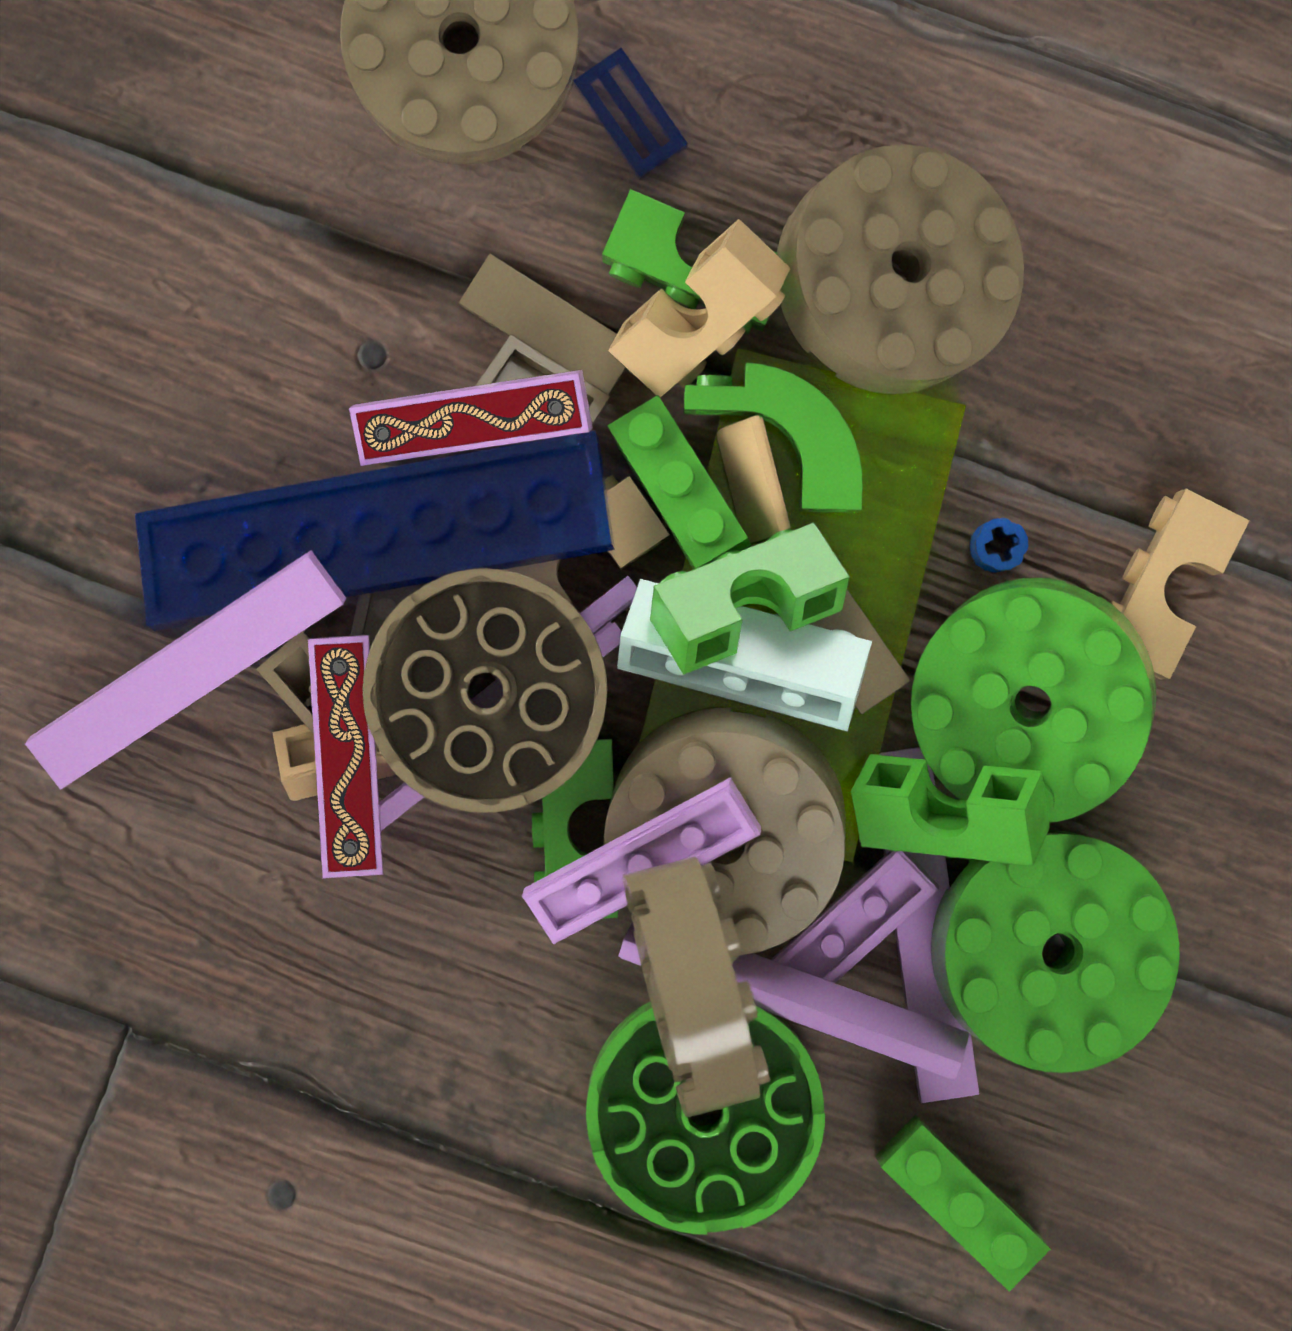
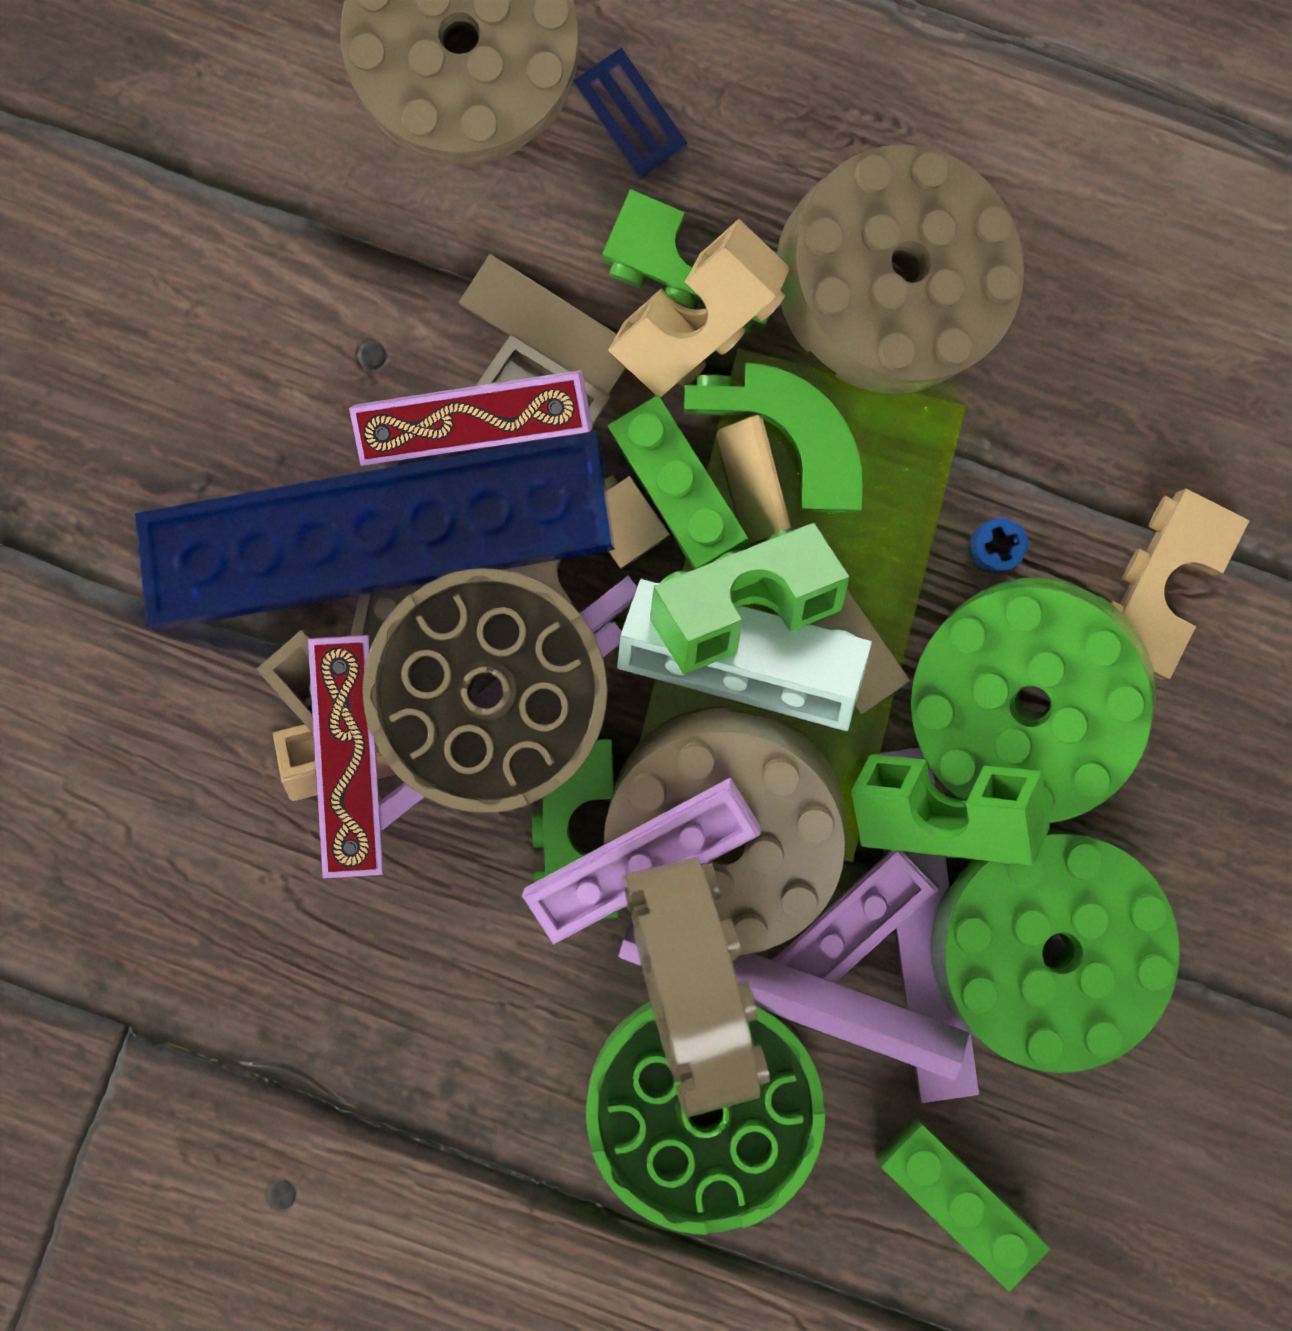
lavender tile [25,551,346,790] -> none

